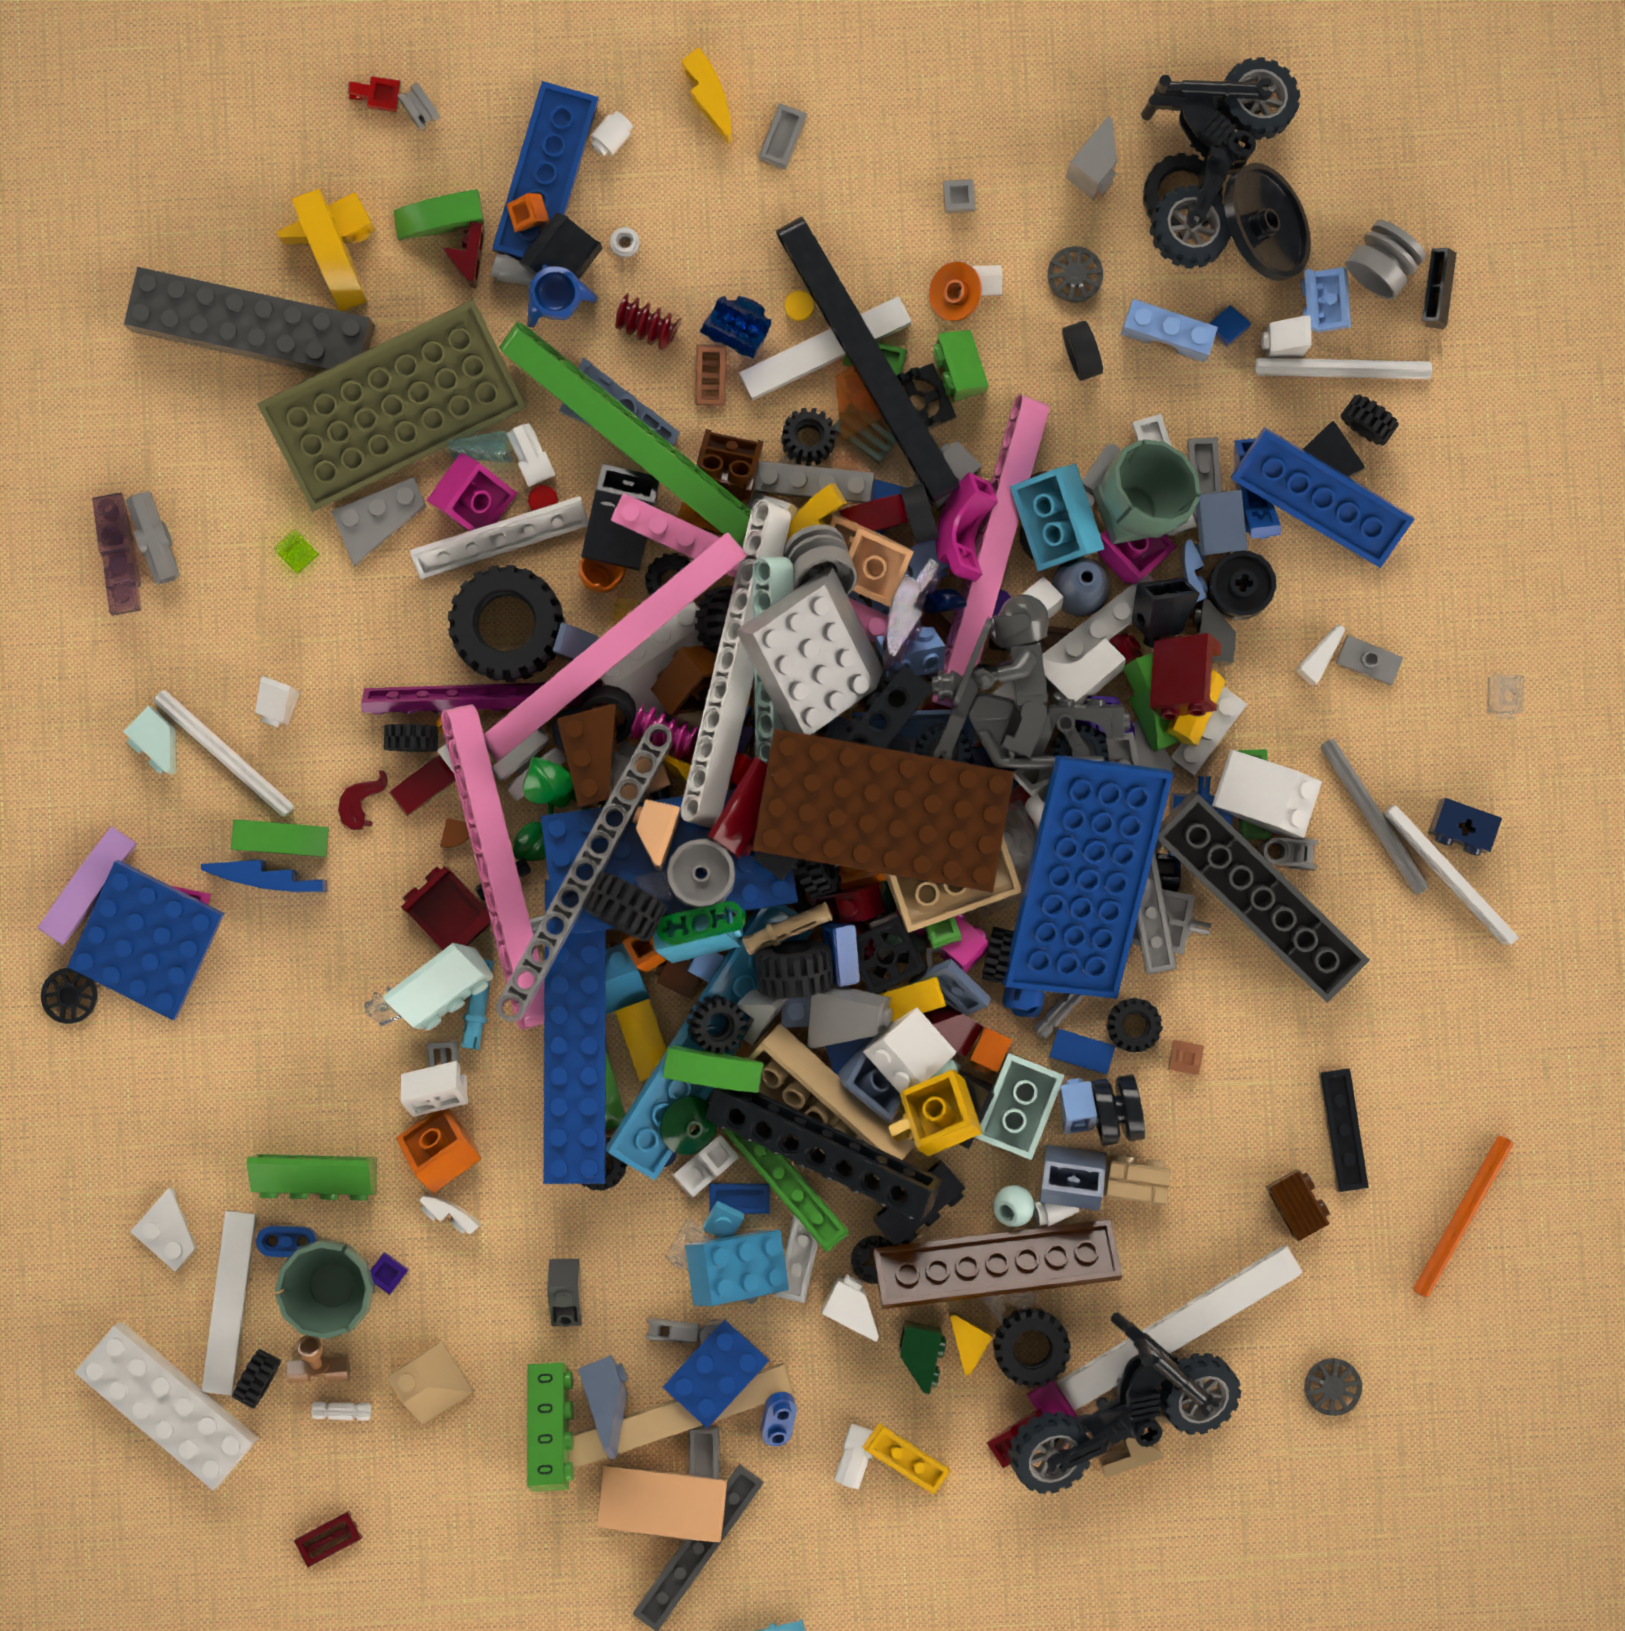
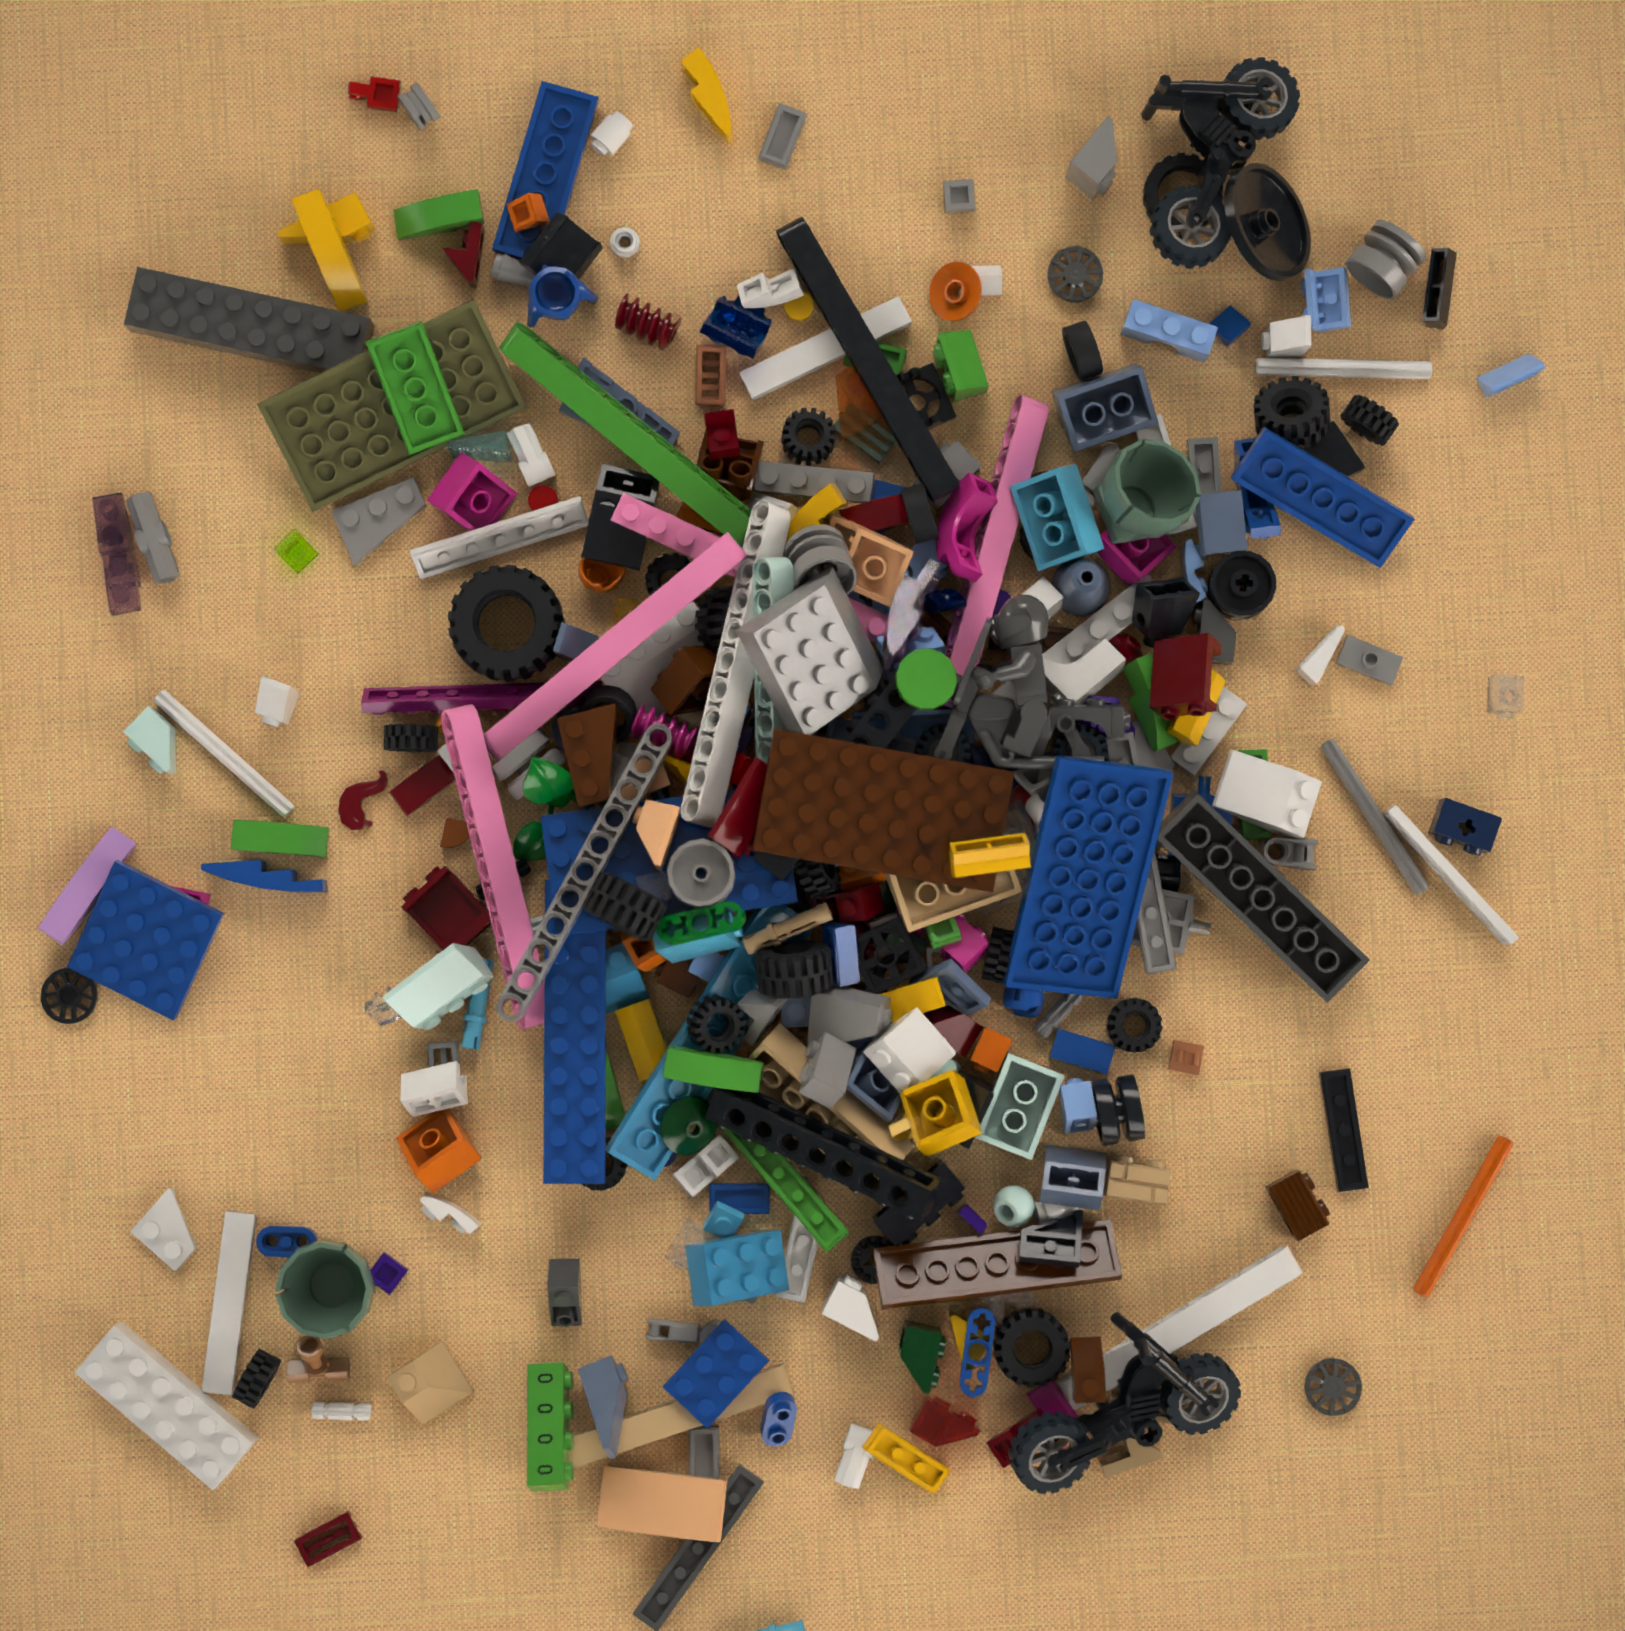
bright green slope [246,1154,377,1201] -> none
none -> bright green tile [365,321,465,455]
none -> dark red slope [704,409,740,460]
none -> white slope [737,268,804,308]
none -> light grey brick [799,1032,856,1109]
none -> bright green tile [895,649,957,710]
none -> clear red slope [909,1395,980,1447]
none -> yellow piece [950,833,1031,878]
none -> dark purple tile [957,1203,988,1234]
none -> blue beam [959,1307,995,1397]
none -> black wing [1018,1210,1083,1268]
none -> sand blue slope [1051,363,1159,452]
none -> reddish brown slope [1070,1336,1106,1403]
none -> black tyre [1254,376,1330,448]
none -> light blue slope [1477,354,1546,397]

